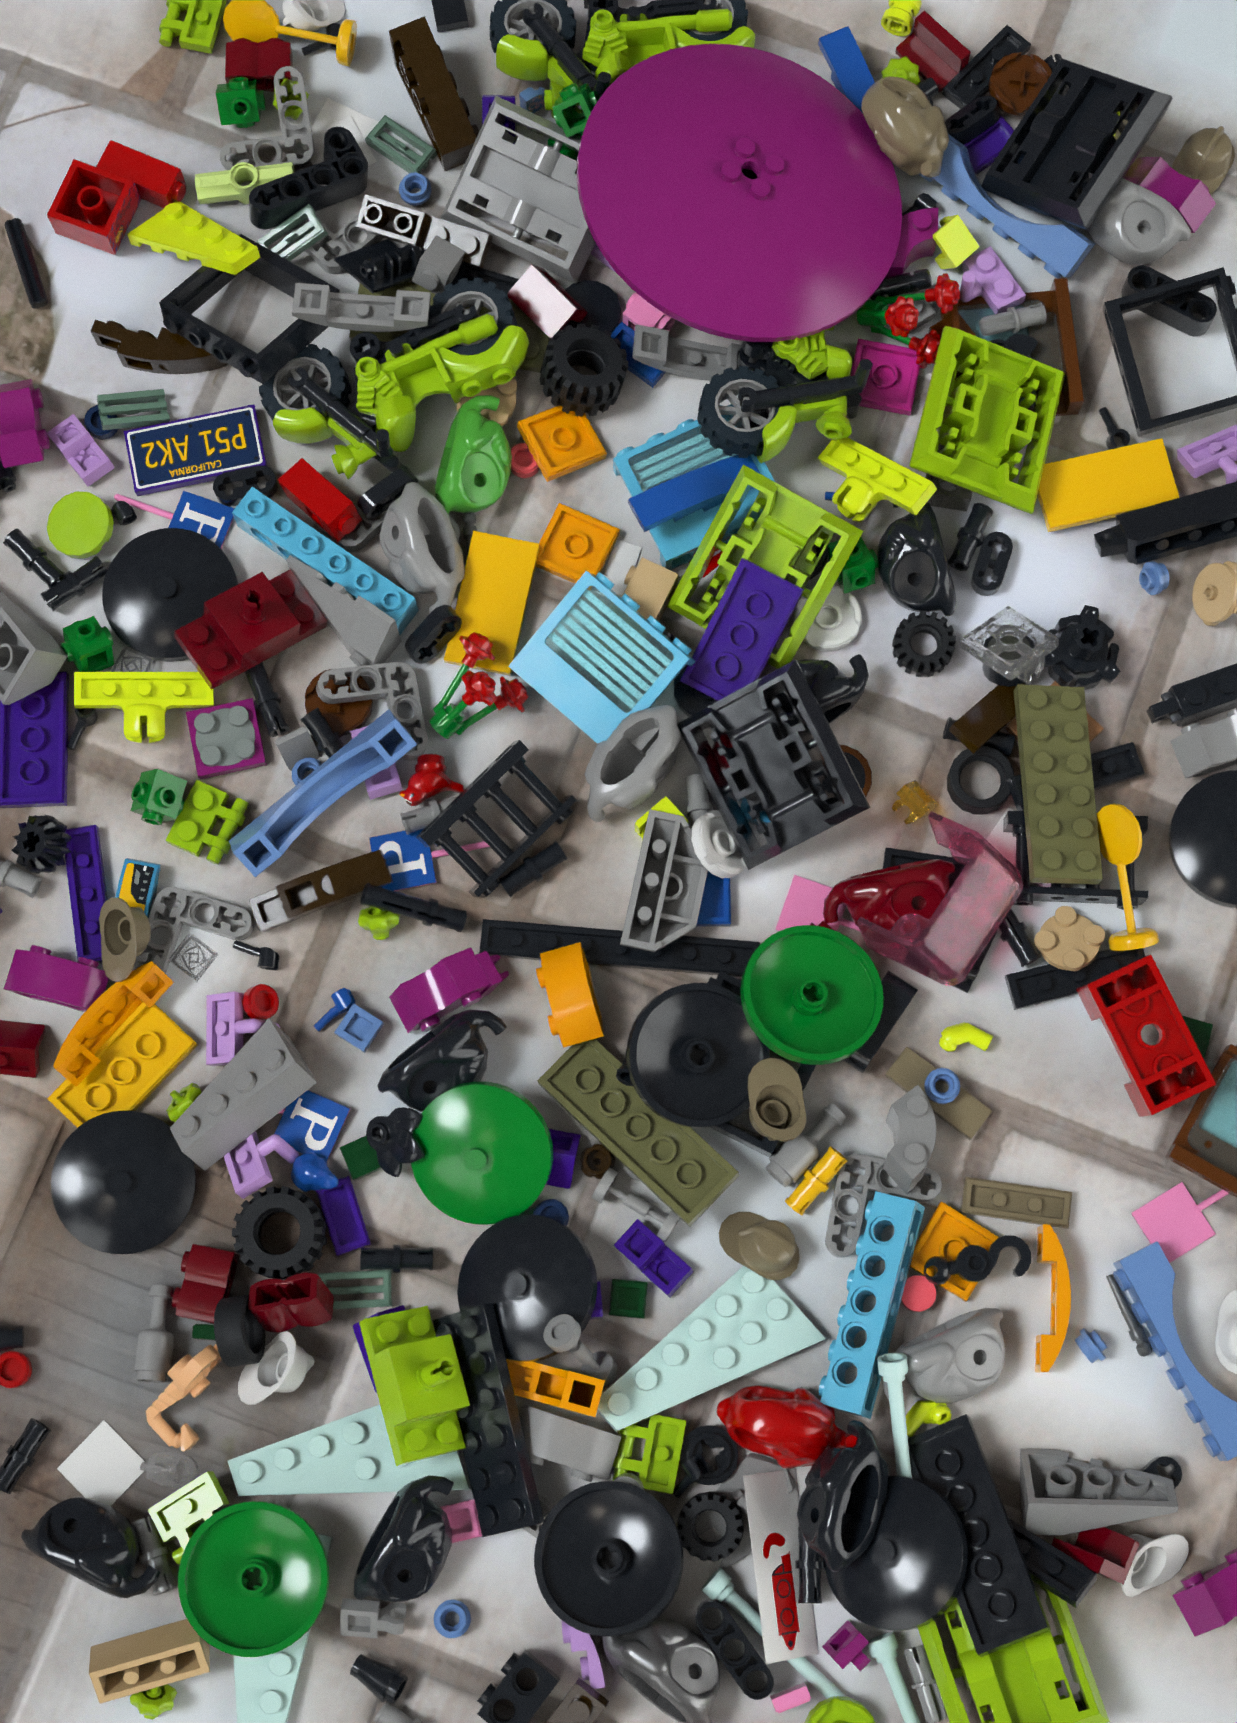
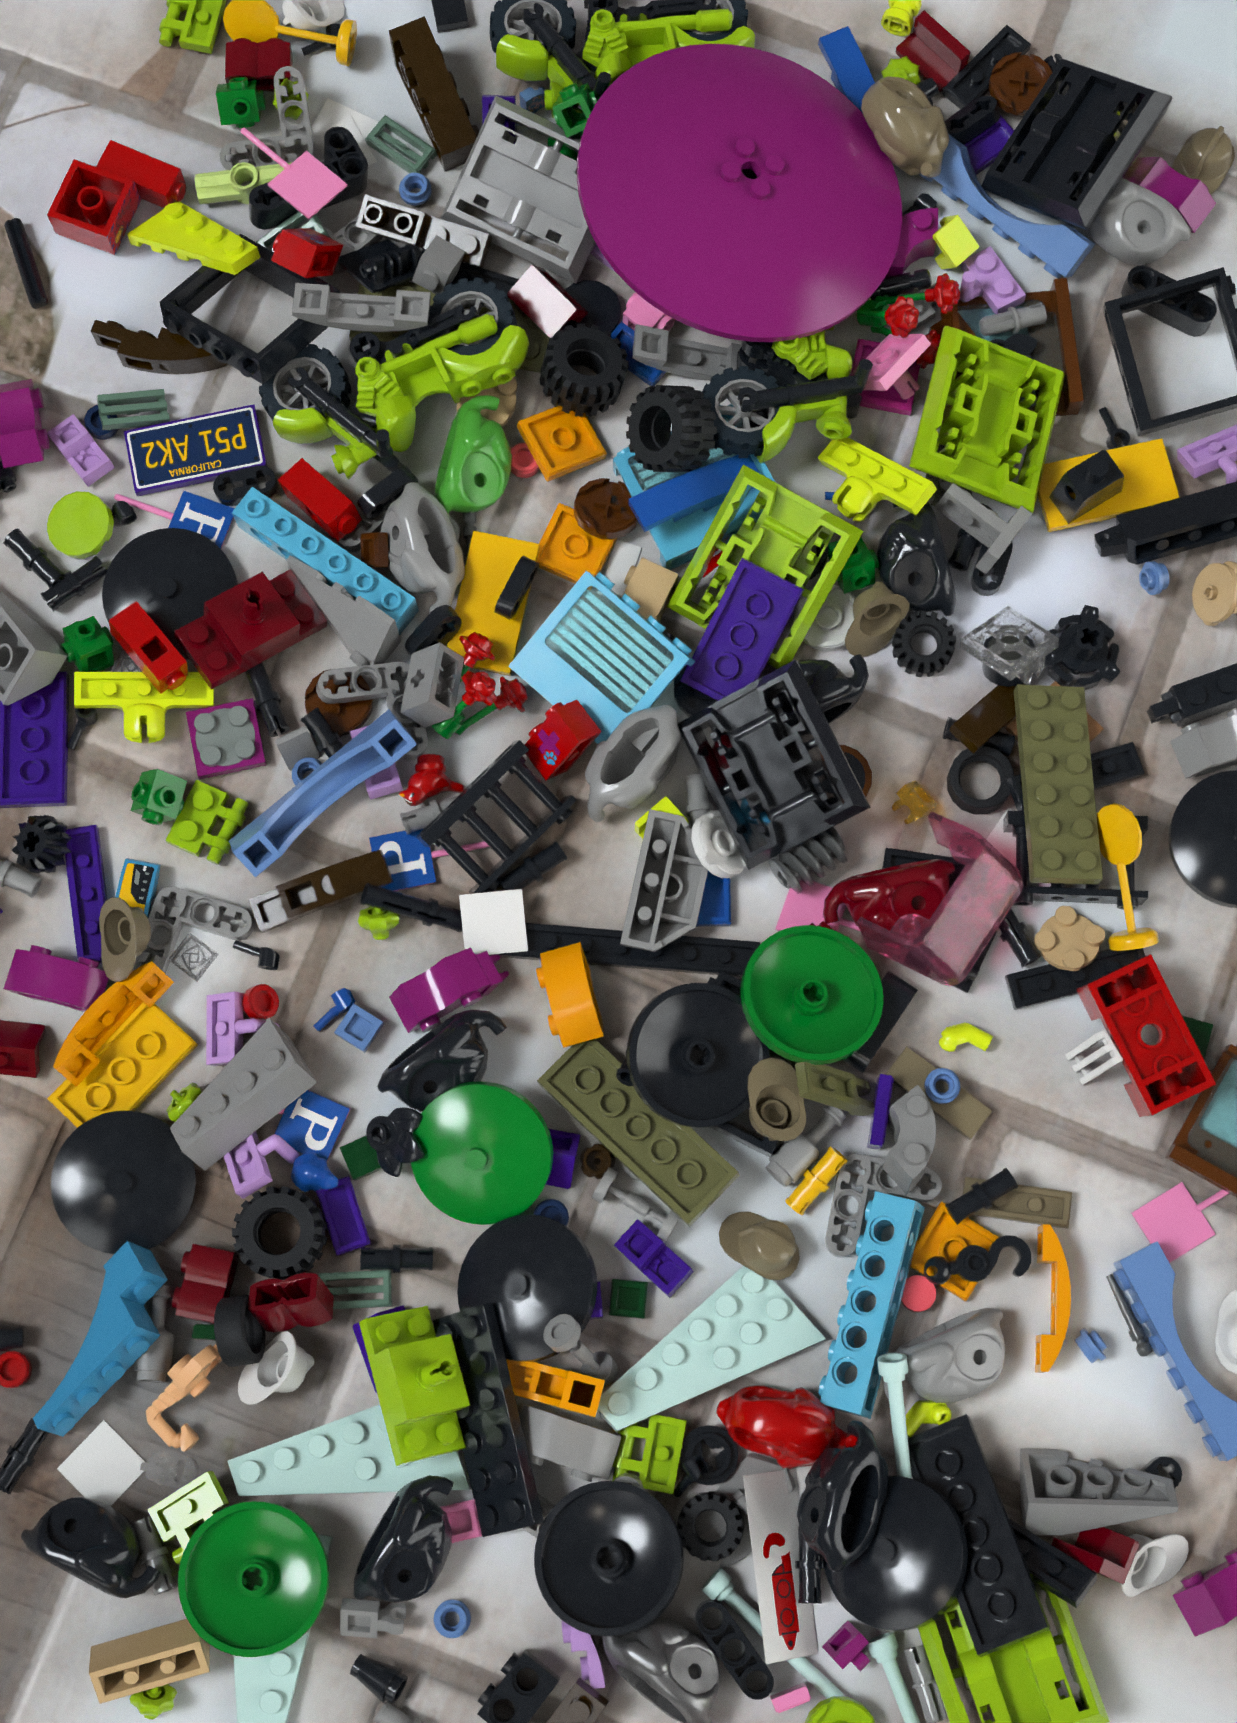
none -> dark azure arch [33,1241,168,1437]
none -> red brick [109,601,188,694]
none -> bright pink piece [240,128,348,219]
none -> red brick [271,228,344,278]
none -> reddish brown tile [360,532,389,567]
none -> light grey brick [400,642,464,728]
none -> white sticker [459,889,528,955]
none -> black beam [494,555,539,620]
none -> red brick [525,700,602,781]
none -> reddish brown tile [574,478,638,539]
none -> black tyre [626,385,717,472]
none -> dark grey piece [769,827,847,894]
none -> olive hinge [795,1062,874,1116]
none -> dark tan piece [845,581,909,657]
none -> bright pink tile [850,334,931,400]
none -> dark purple tile [867,1074,894,1150]
none -> light grey bracket [934,483,1032,574]
none -> black pin [945,1168,1018,1225]
none -> black torso [1049,450,1124,524]
none -> white tile [1065,1029,1123,1085]

